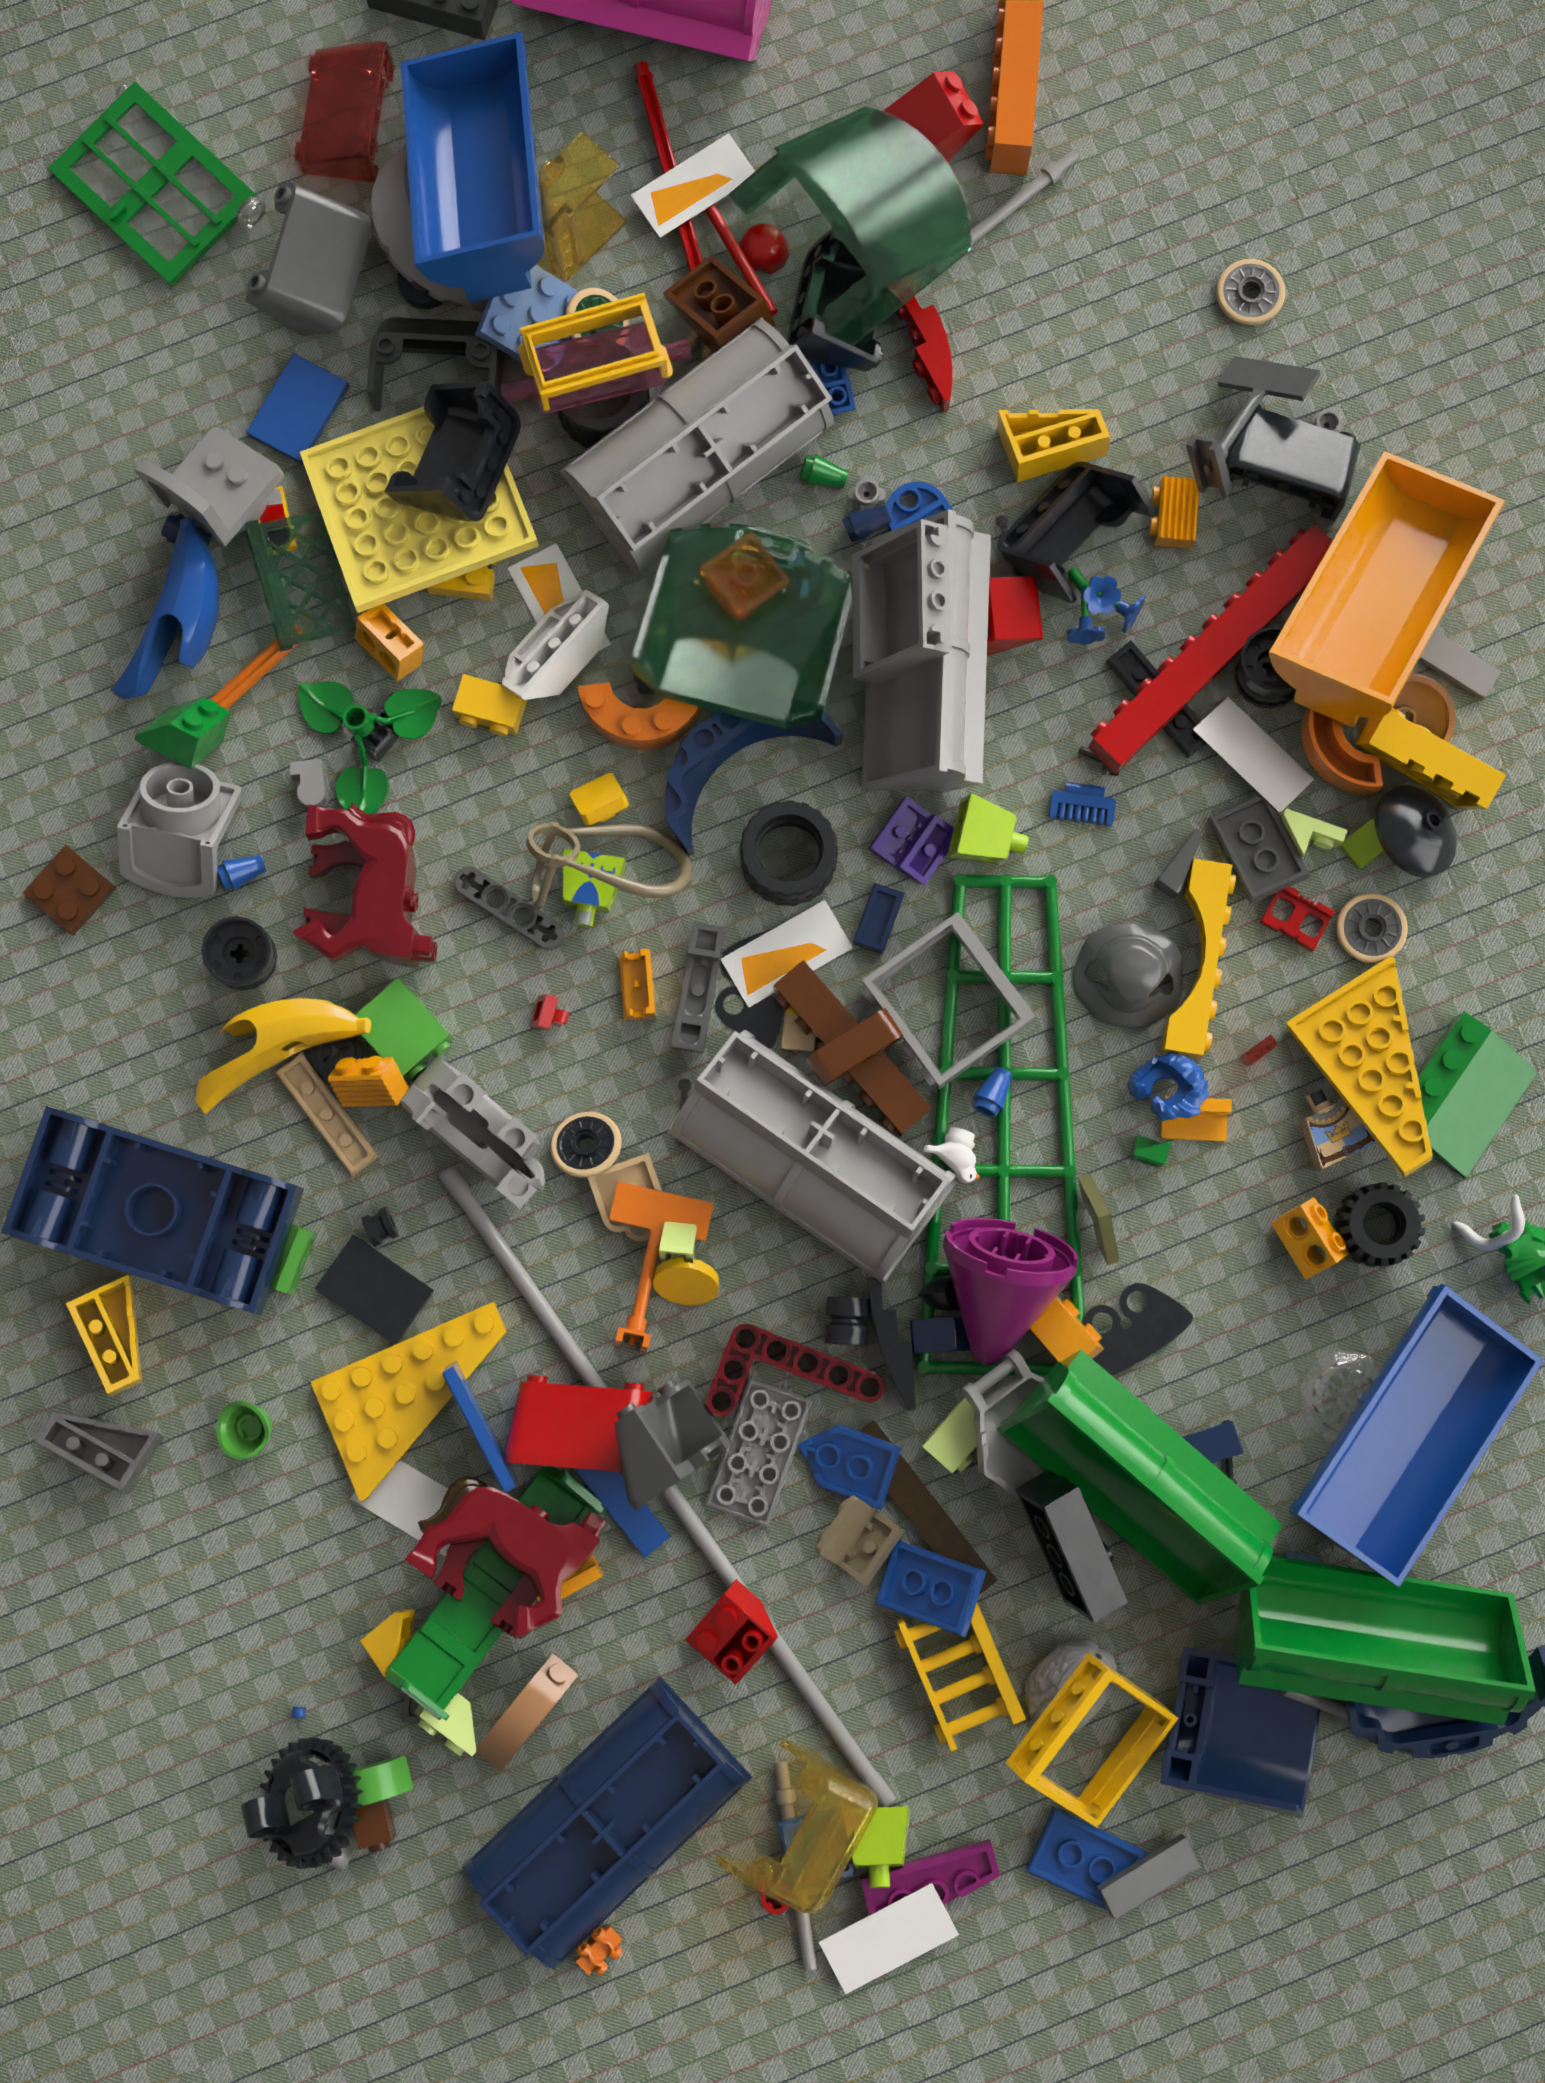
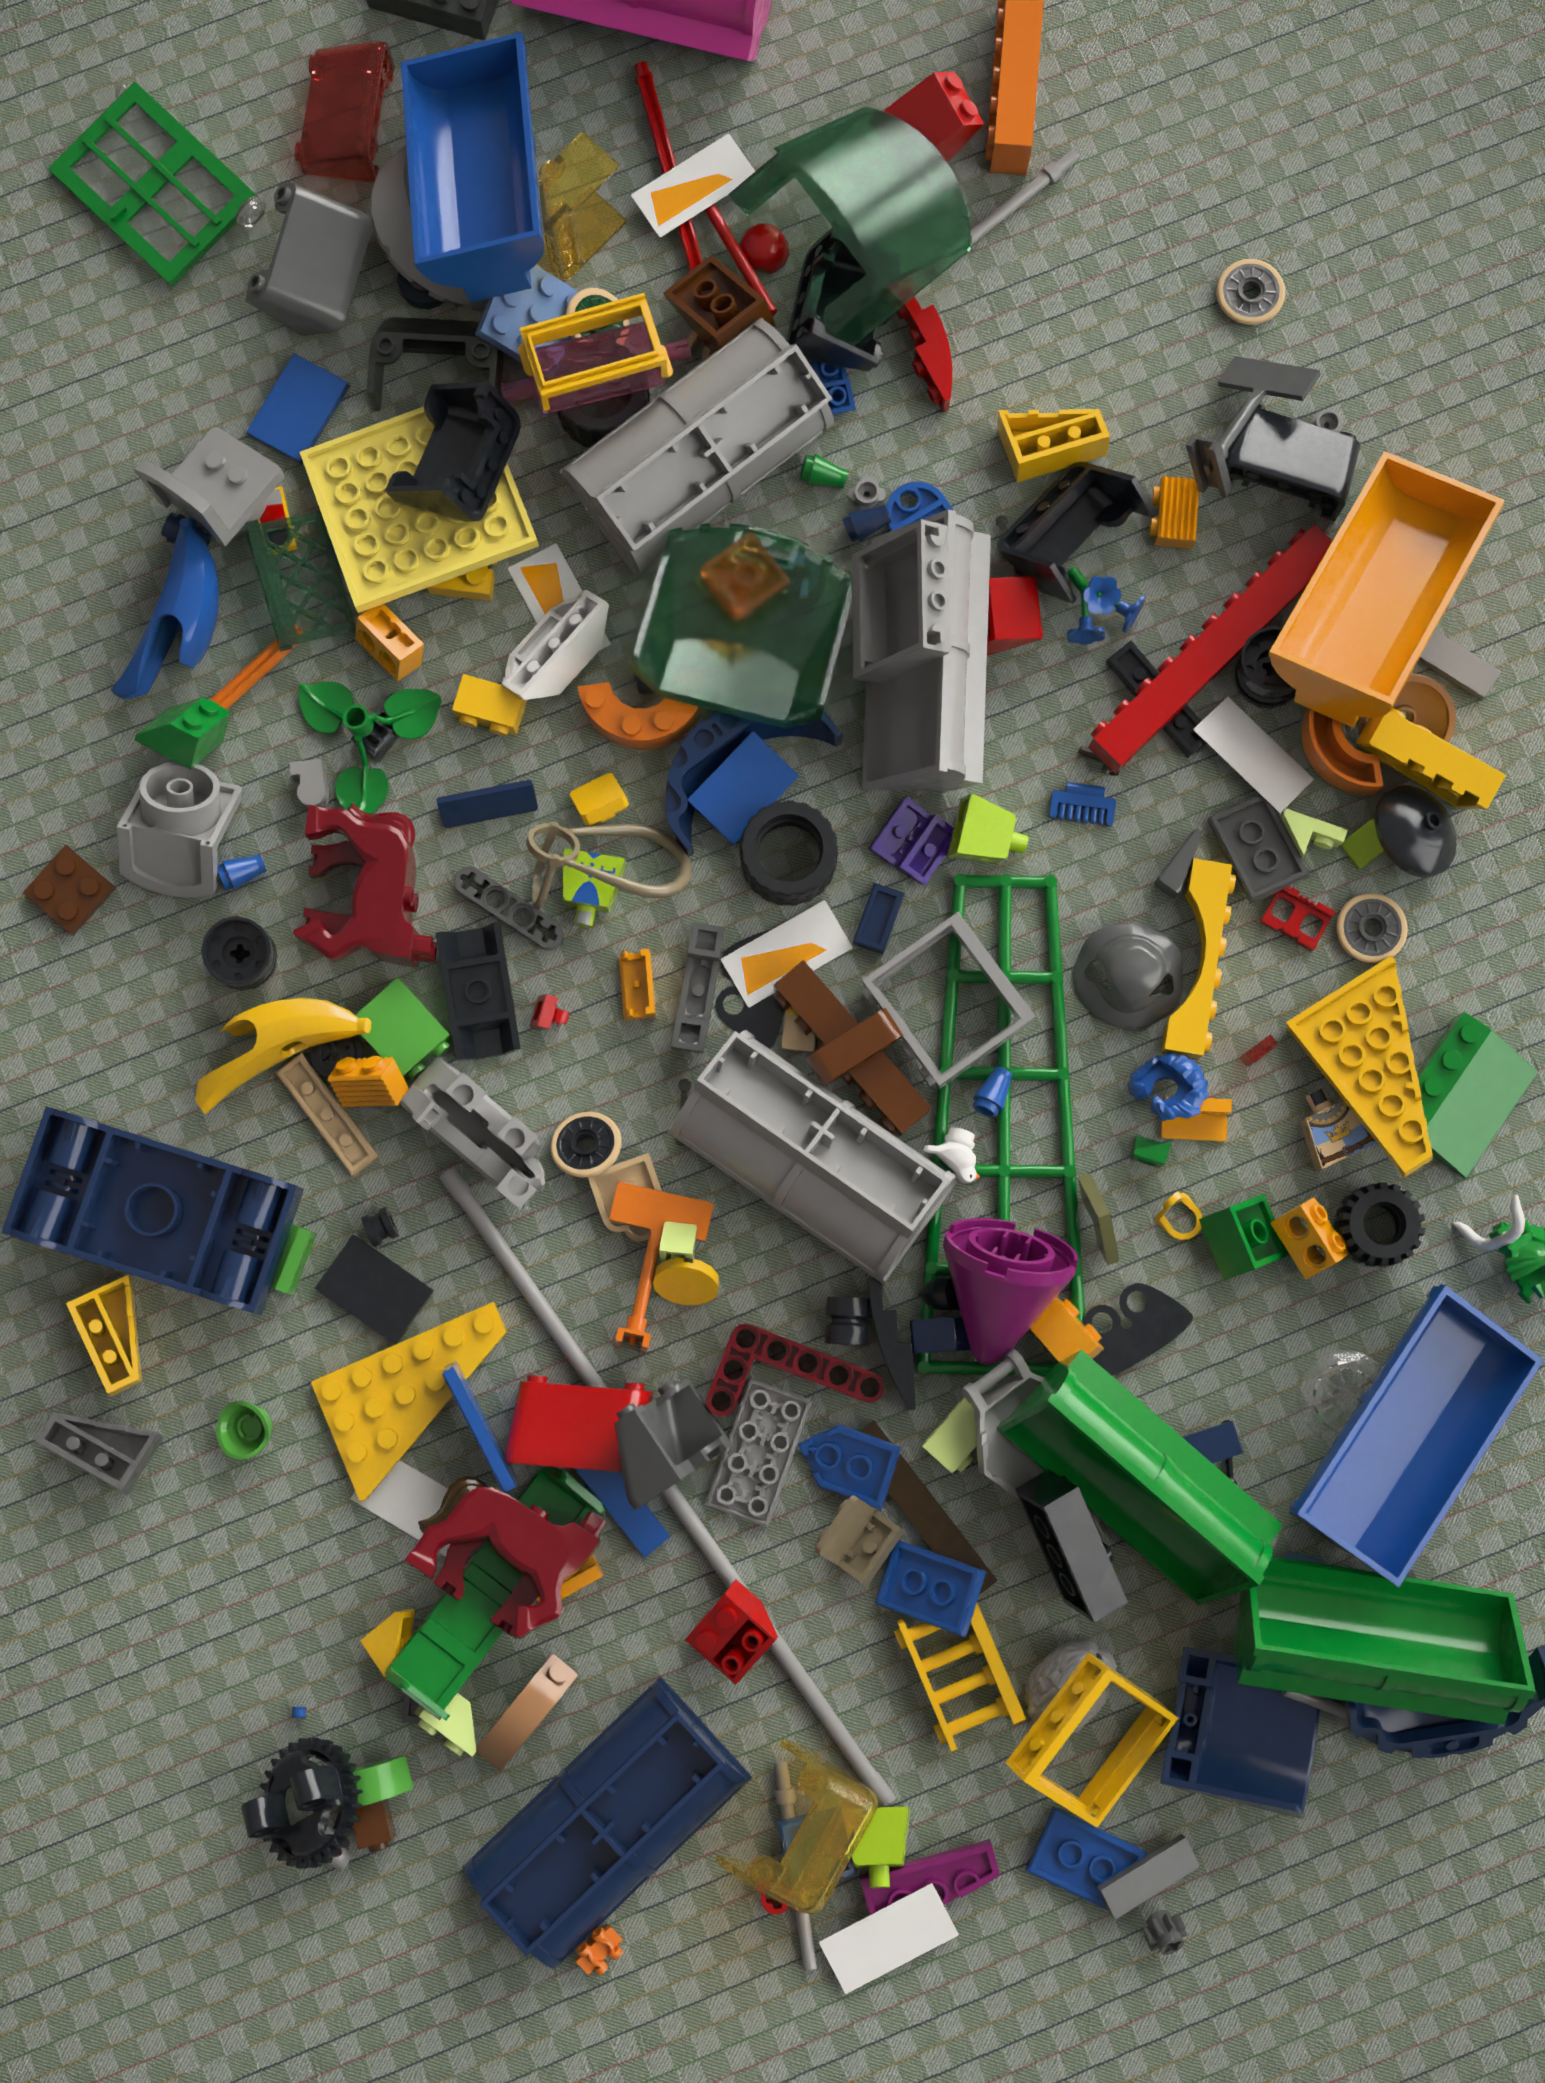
none -> dark blue slope [436,780,538,828]
none -> black piece [436,922,521,1061]
none -> blue tile [687,731,799,845]
none -> dark grey gear [1143,1910,1187,1955]
none -> yellow piece [1155,1191,1202,1241]
none -> green slope [1199,1194,1289,1281]

